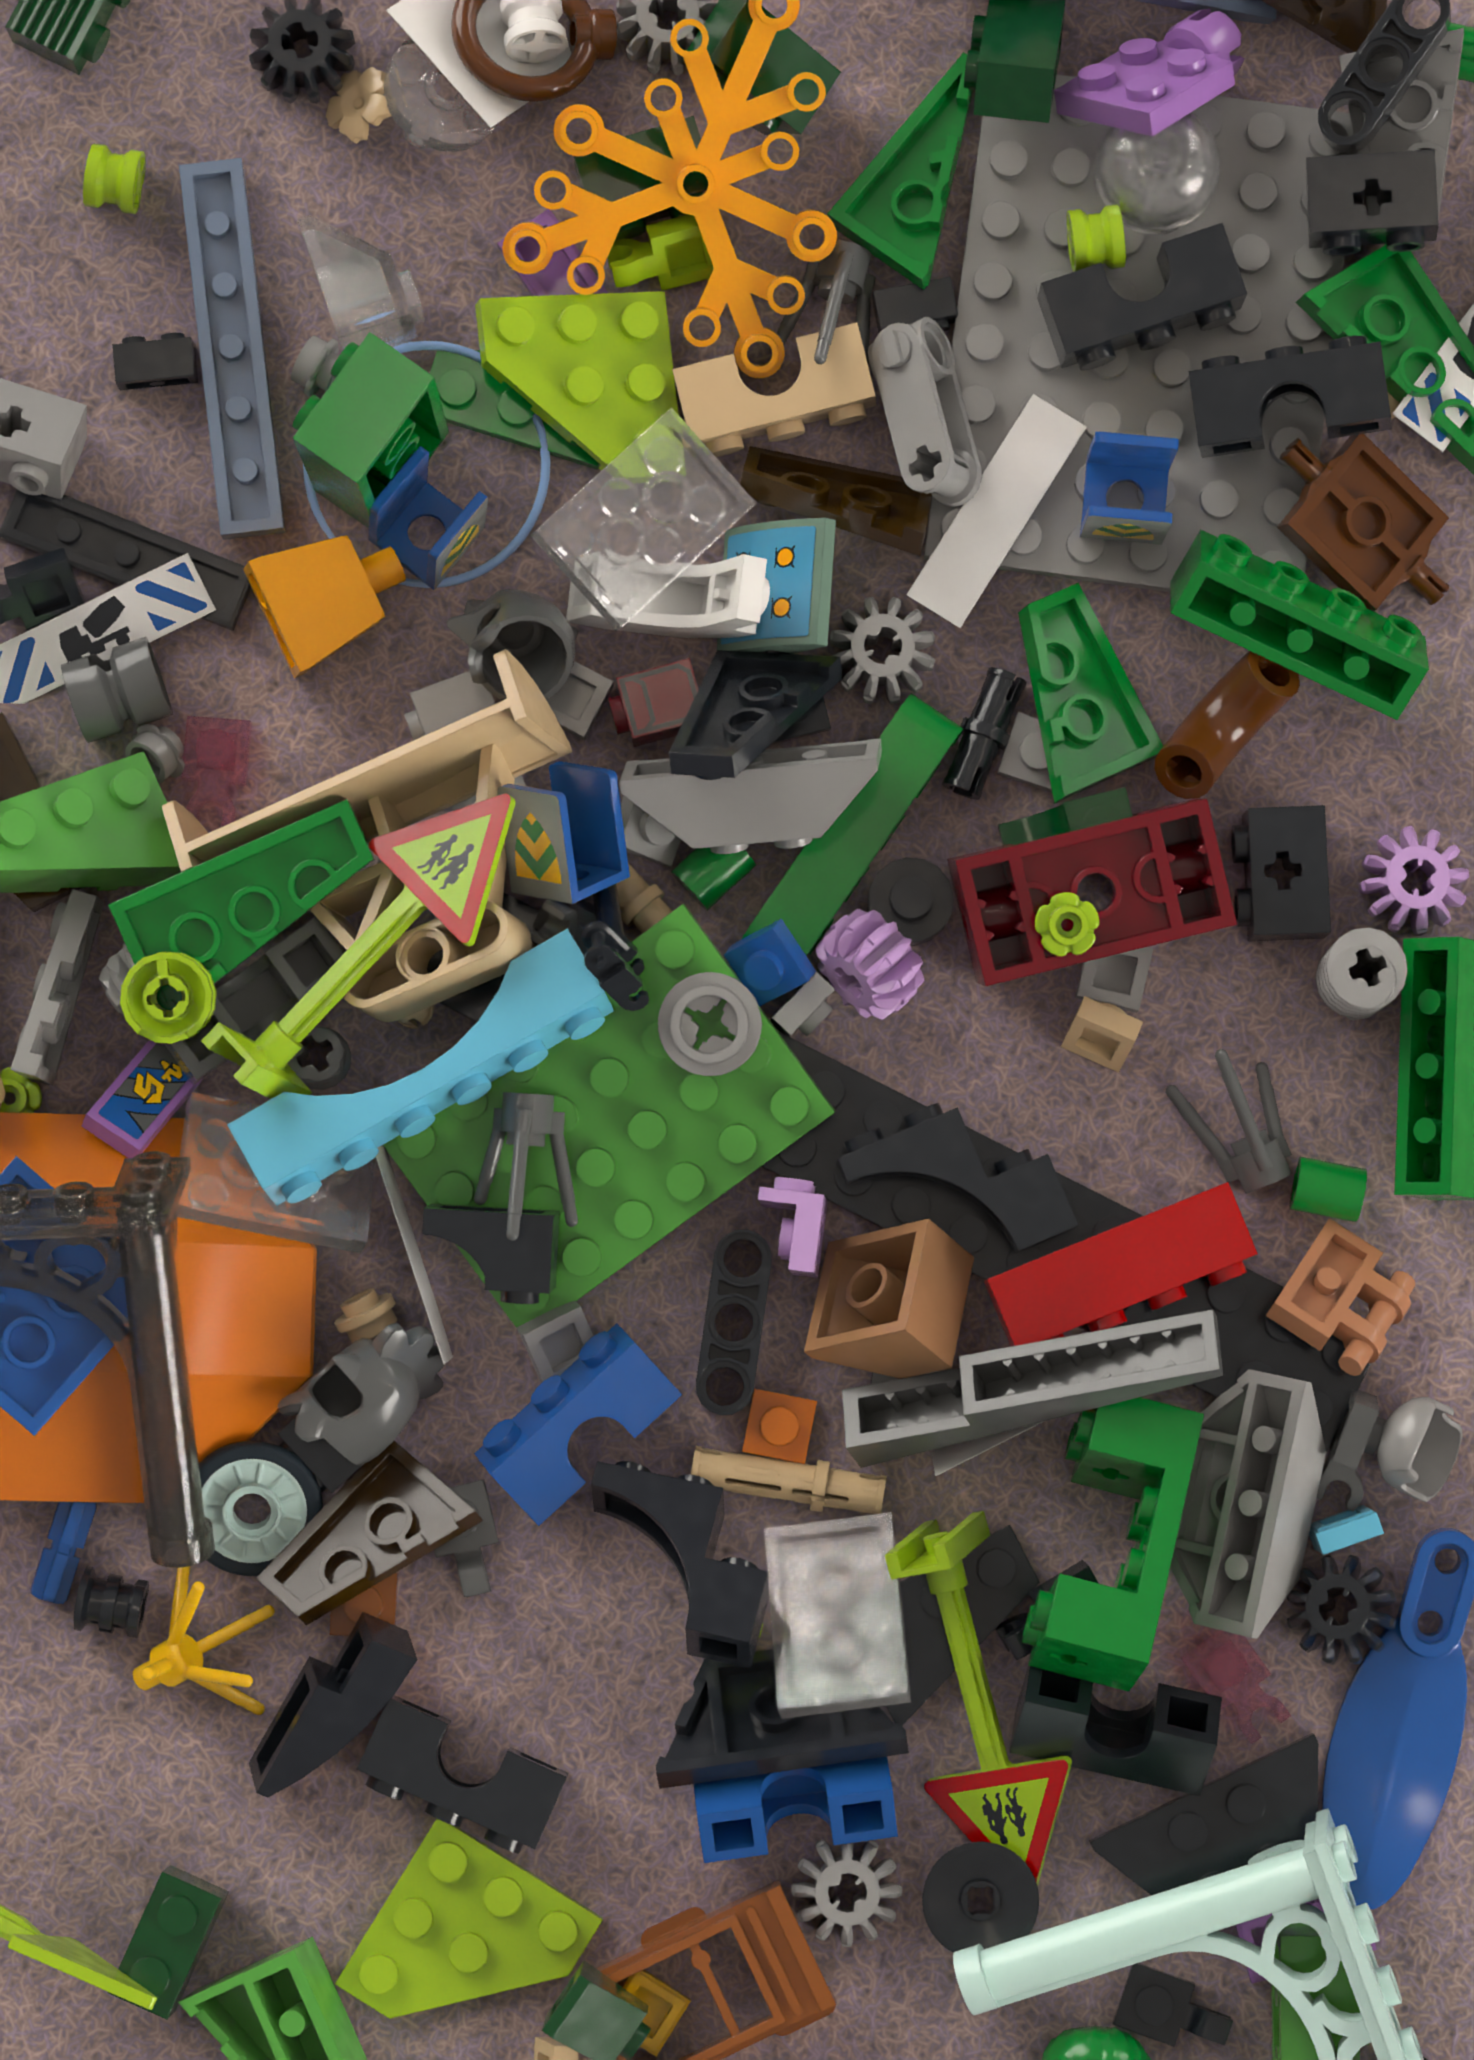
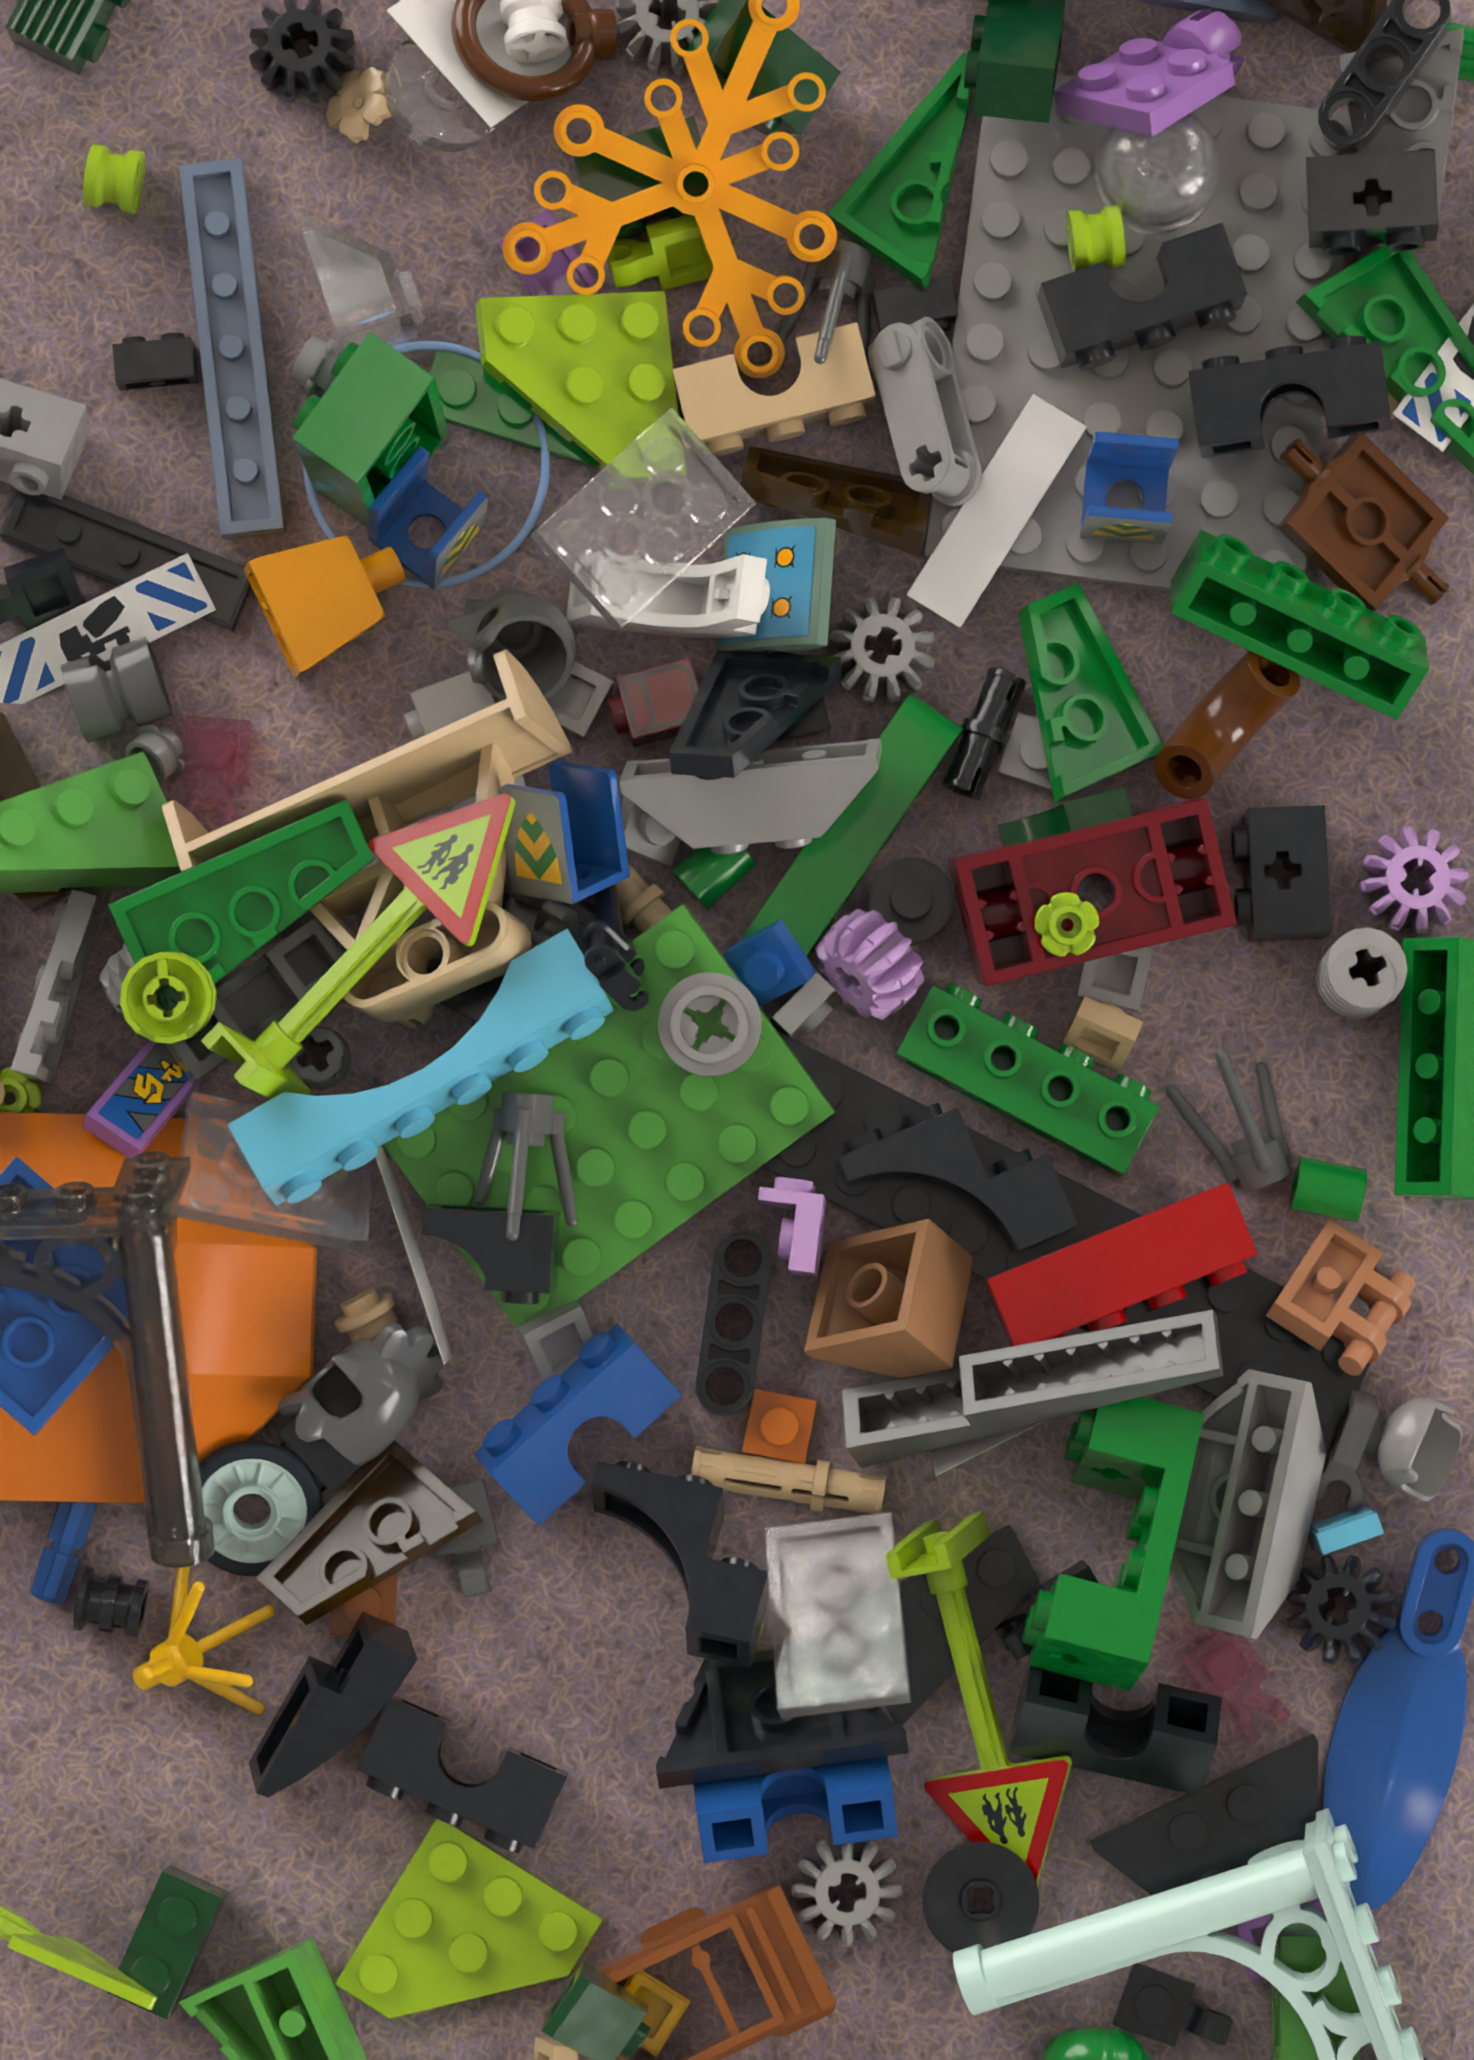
none -> green brick [895,983,1160,1178]

